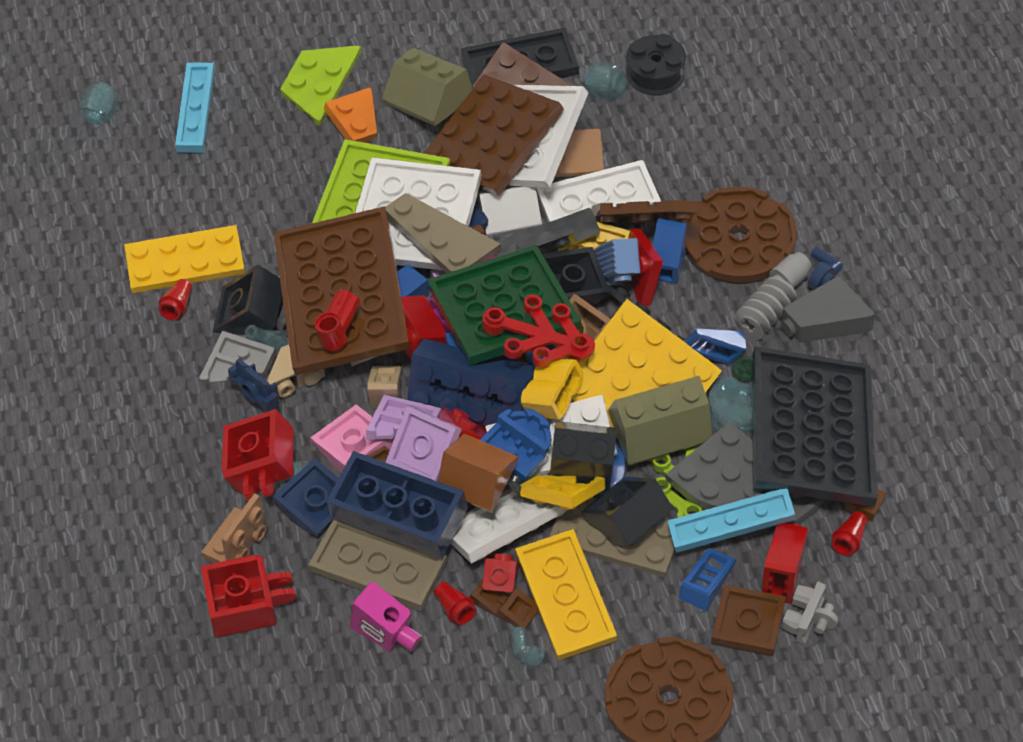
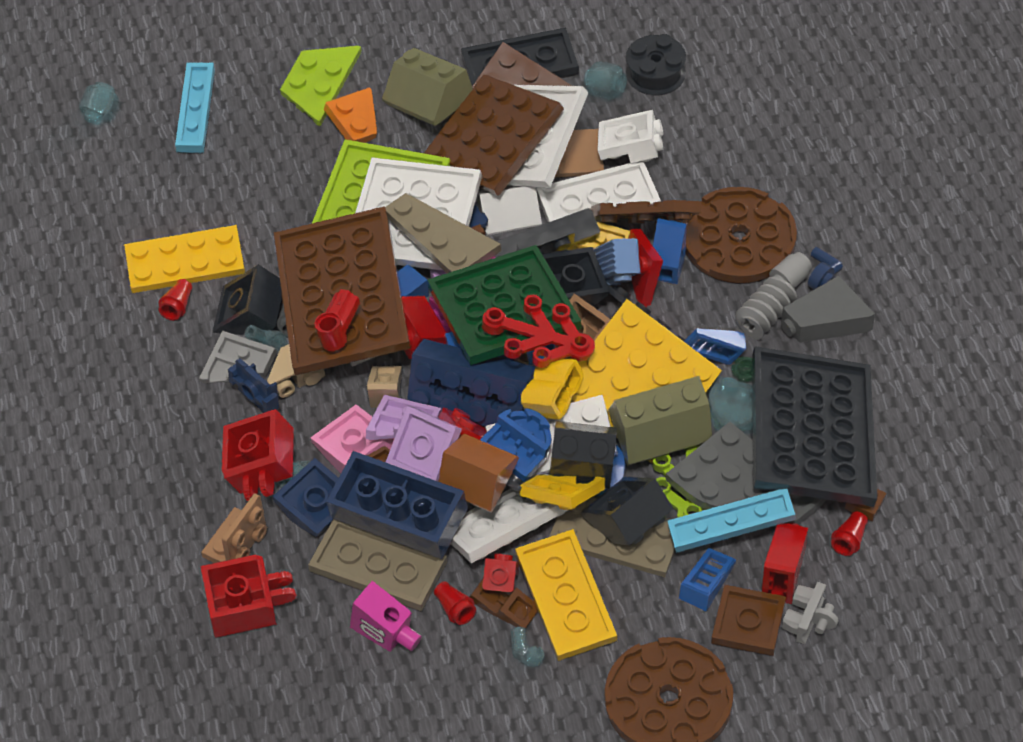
none -> white plate [598,110,663,163]

